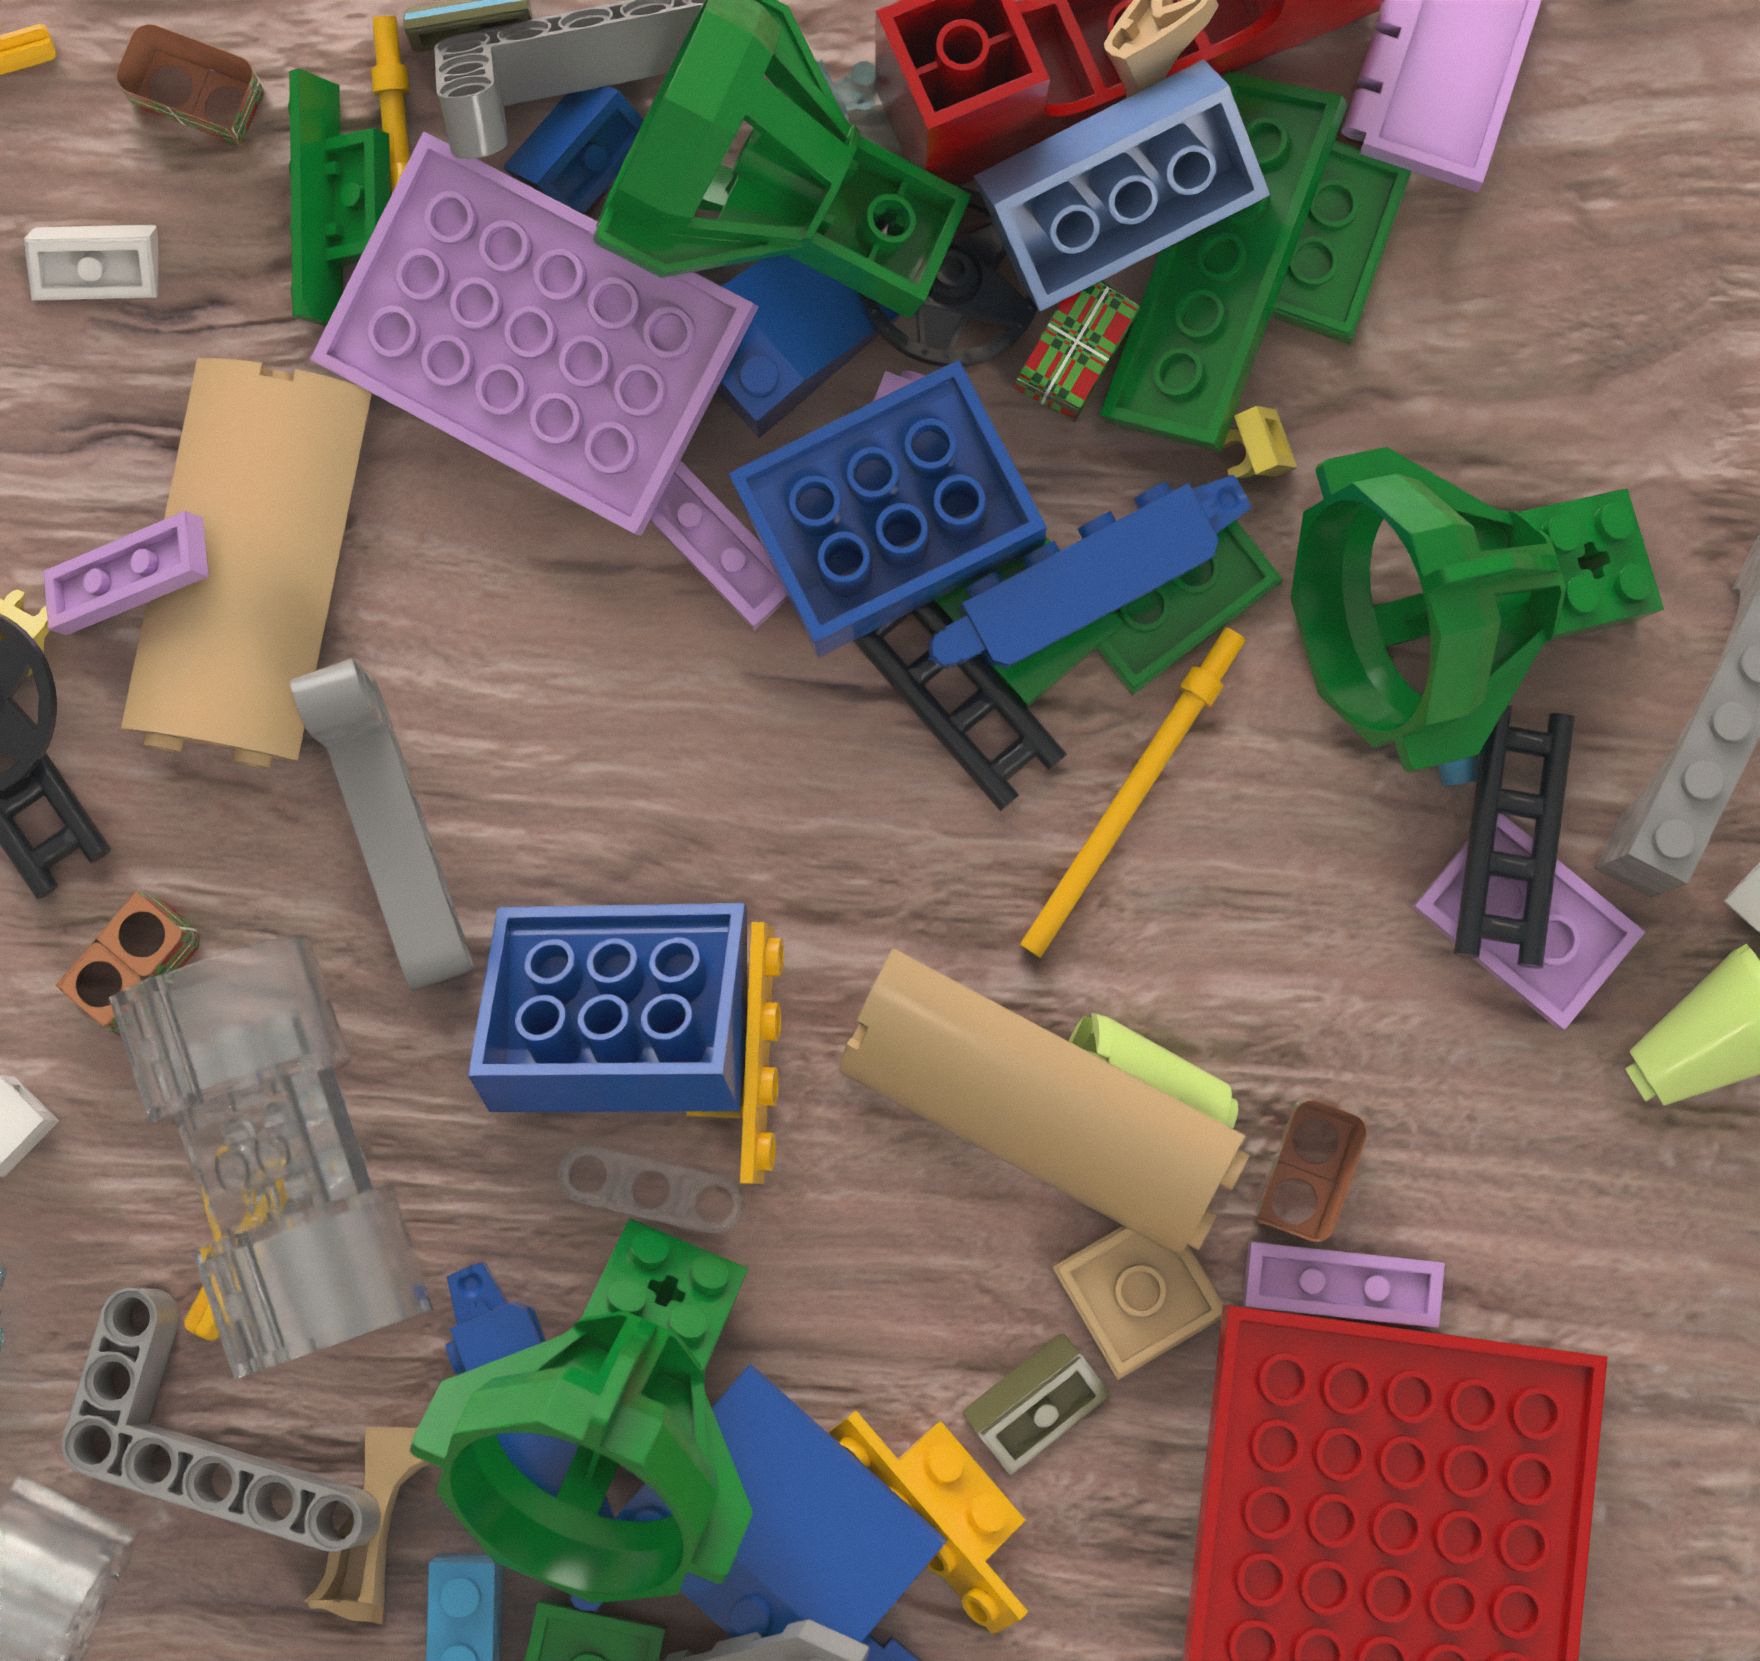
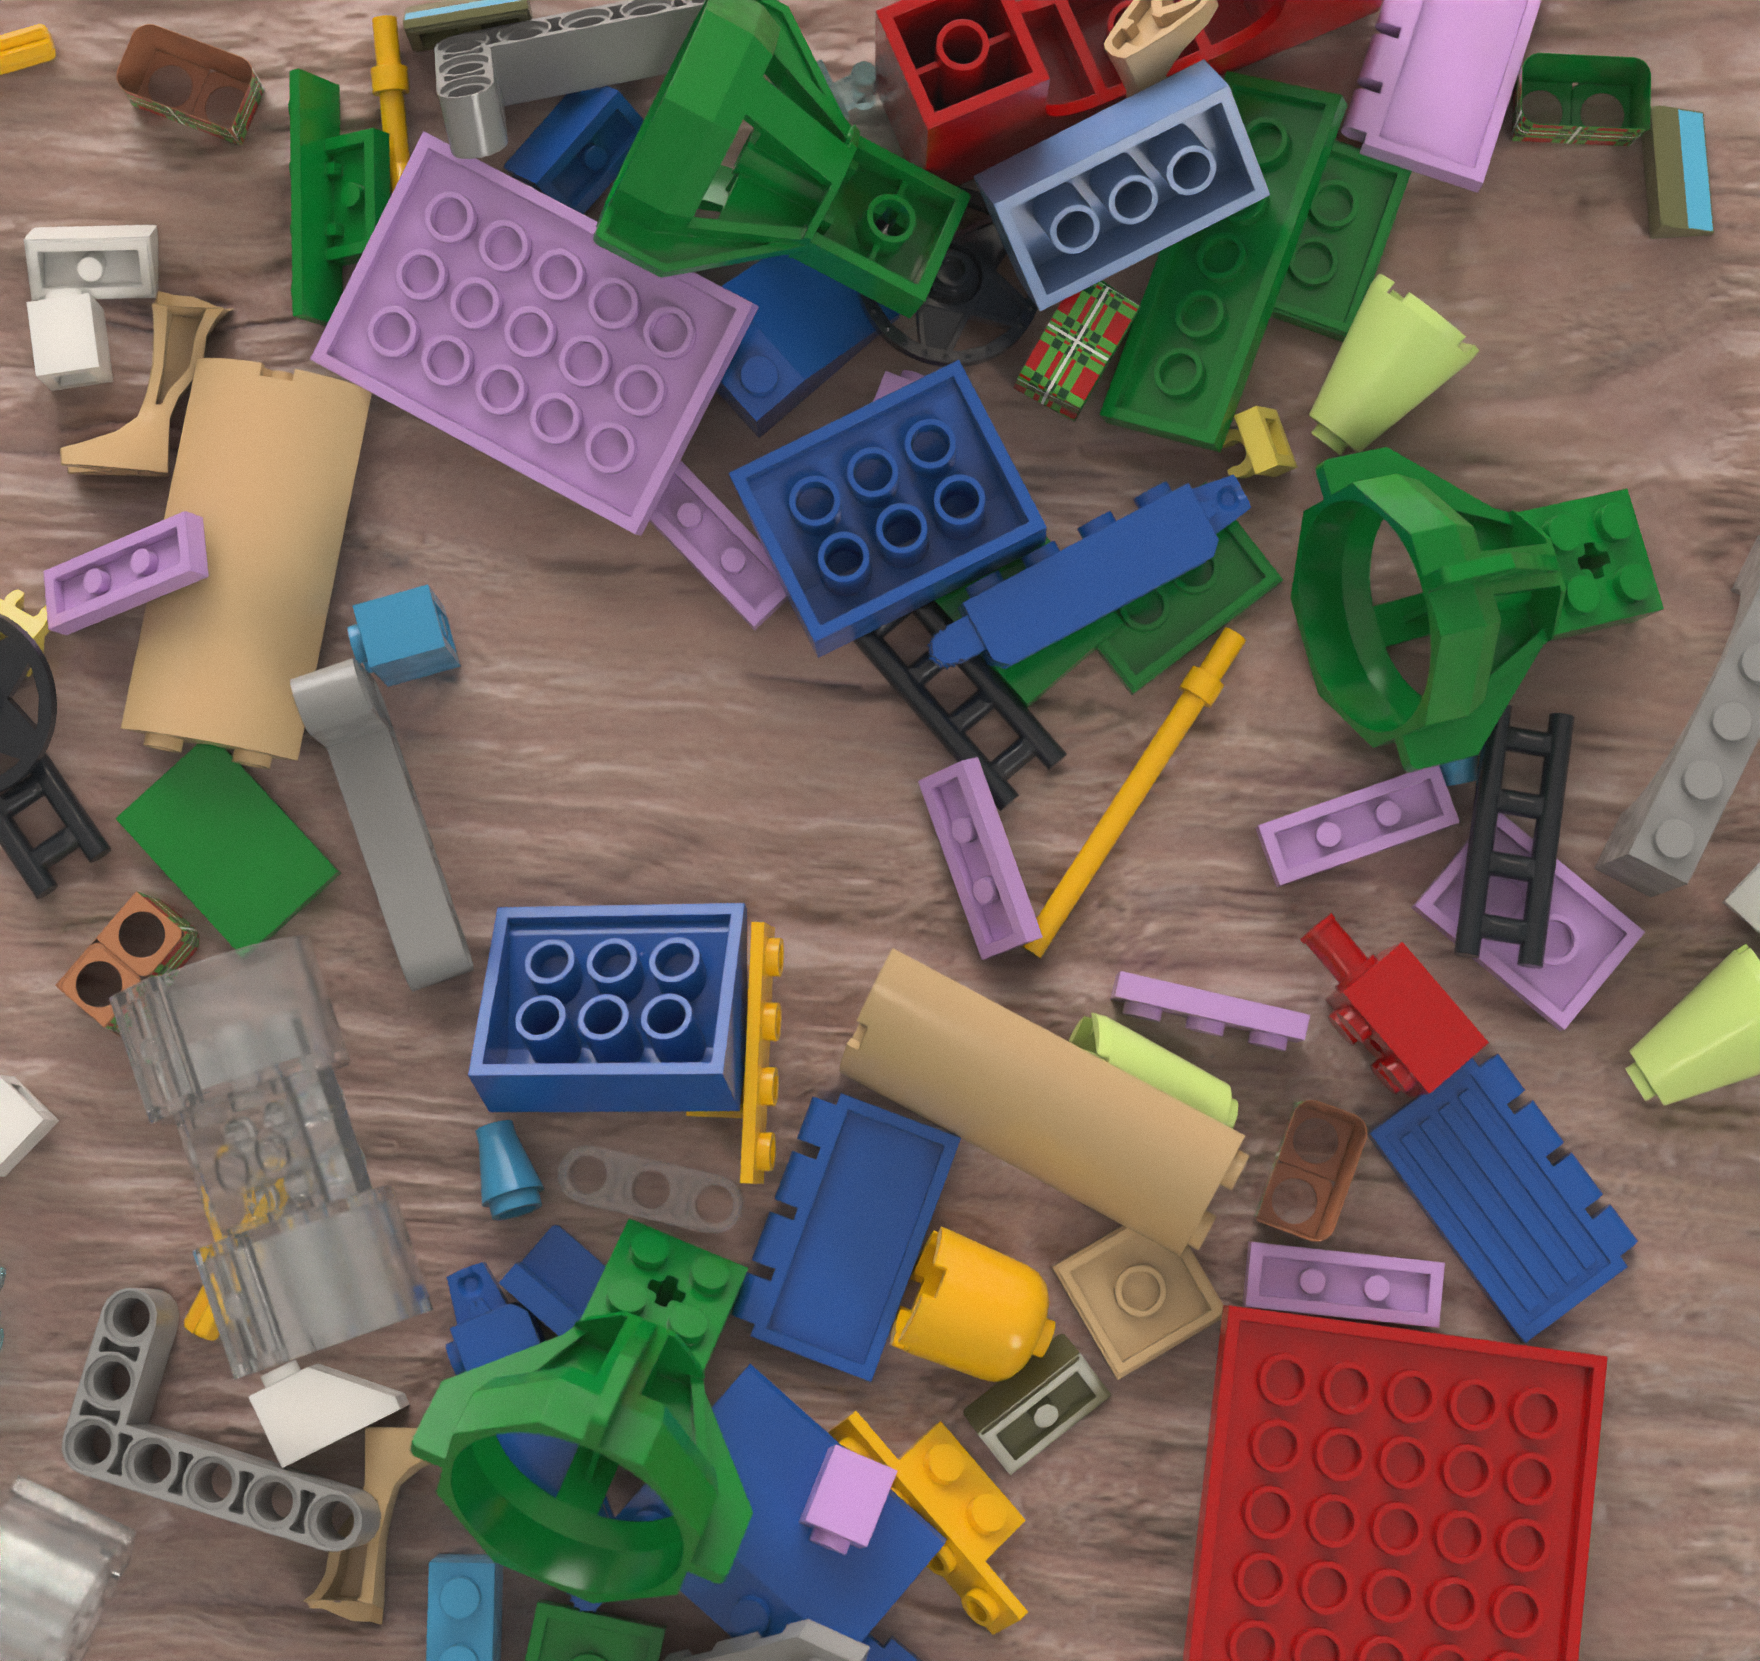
none -> white brick [26,288,113,391]
none -> tan animal [60,291,234,477]
none -> green tile [115,744,341,959]
none -> white slope [249,1359,410,1468]
none -> dark azure brick [347,584,461,687]
none -> dark azure cone [475,1120,544,1220]
none -> blue panel [499,1225,606,1336]
none -> blue hinge [731,1093,961,1382]
none -> lavender brick [798,1445,897,1555]
none -> yellow cylinder [890,1227,1056,1382]
none -> lavender plate [918,757,1043,960]
none -> lavender plate [1110,971,1310,1051]
none -> lavender plate [1255,766,1460,887]
none -> red brick [1300,913,1489,1097]
none -> yellowish green cone [1309,274,1479,456]
none -> blue hinge [1367,1054,1638,1343]
none -> green piece [1512,53,1651,146]
none -> olive slope [1641,105,1714,239]

